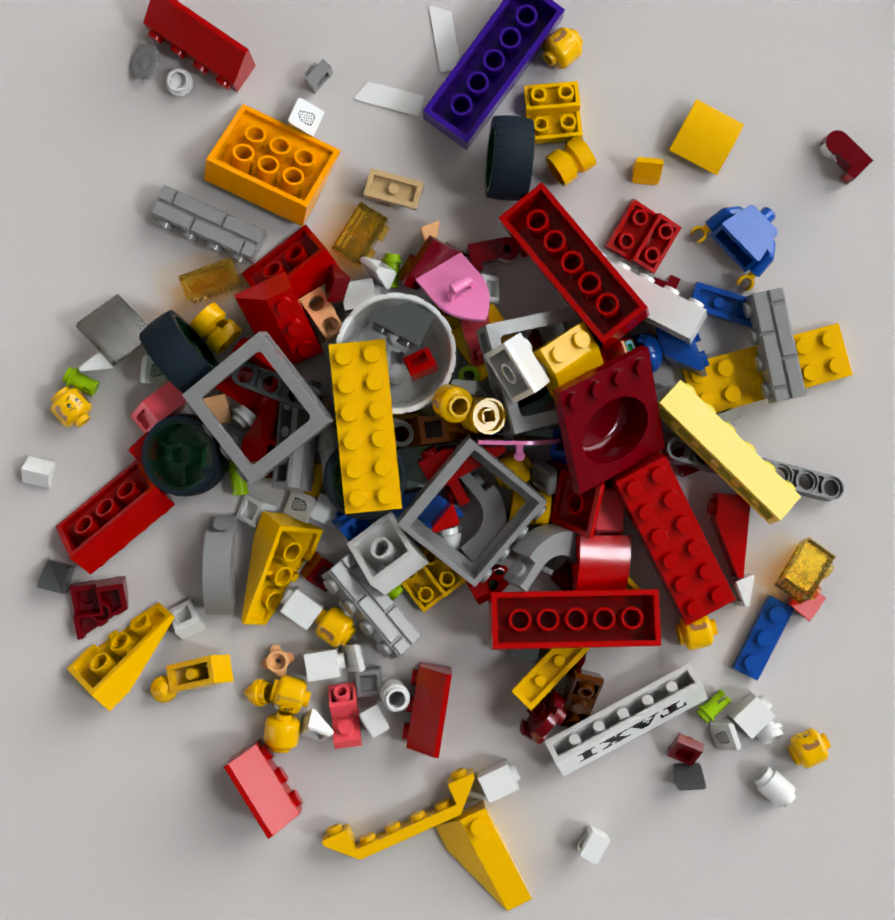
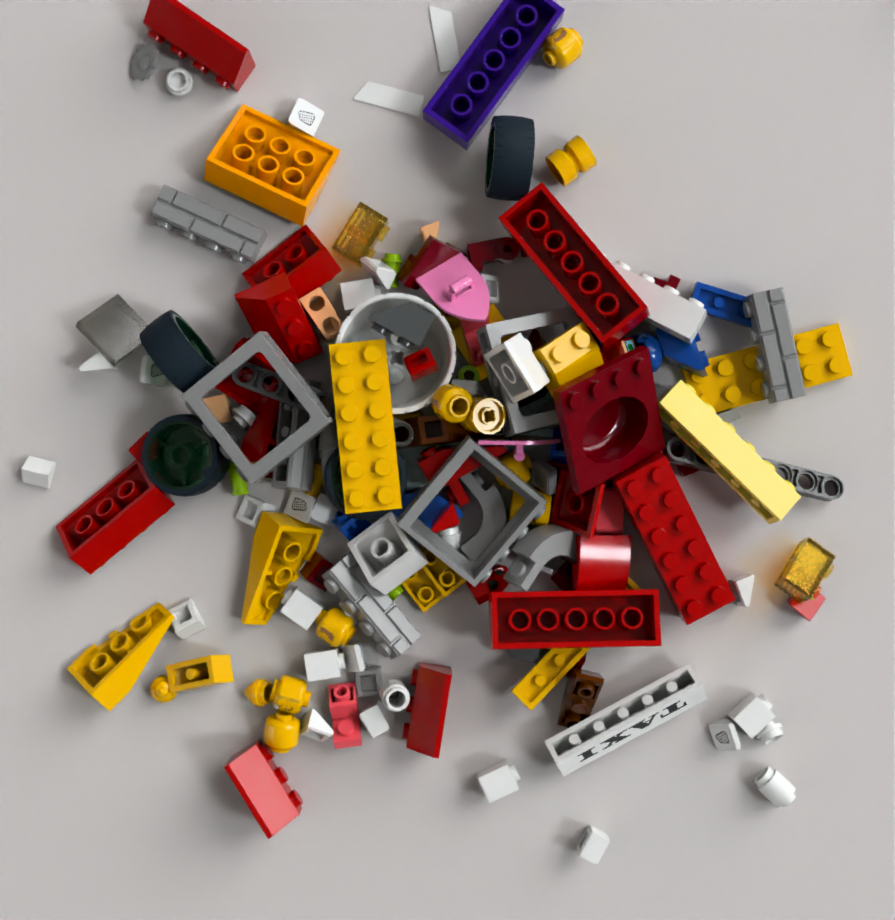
dark grey slope [37,559,75,594] -> none
yellow head [50,387,92,428] -> none
lime pin [62,367,100,397] -> none
dark red slope [69,576,129,640] -> none
coral slope [130,381,186,434] -> none
clear yellow brick [178,257,243,305] -> none
yellow wheel [190,302,242,354] -> none
light grey arch [202,516,238,615] -> none
light nougat plate [262,644,295,677] -> none
light grey plate [305,59,333,93] -> none
yellow slope [322,767,475,860] -> none
dark red slope [325,264,351,302] -> none
tan panel [363,168,424,211] -> none
yellow wedge [436,800,532,911] -> none
dark red plate [520,689,566,744] -> none
yellow slope [523,81,583,144] -> none
red slope [604,199,682,274] -> none
yellow slope [632,157,664,185] -> none
dark red plate [667,733,704,766] -> none
yellow slope [669,99,744,175] -> none
dark grey slope [673,763,706,791] -> none
yellow head [675,615,718,650] -> none
torso [690,205,778,291] -> none
lime pin [696,689,731,724] -> none
red slope [707,493,750,578] -> none
blue plate [732,595,794,681] -> none
yellow head [787,728,831,769] -> none
dark red leg [820,130,873,184] -> none

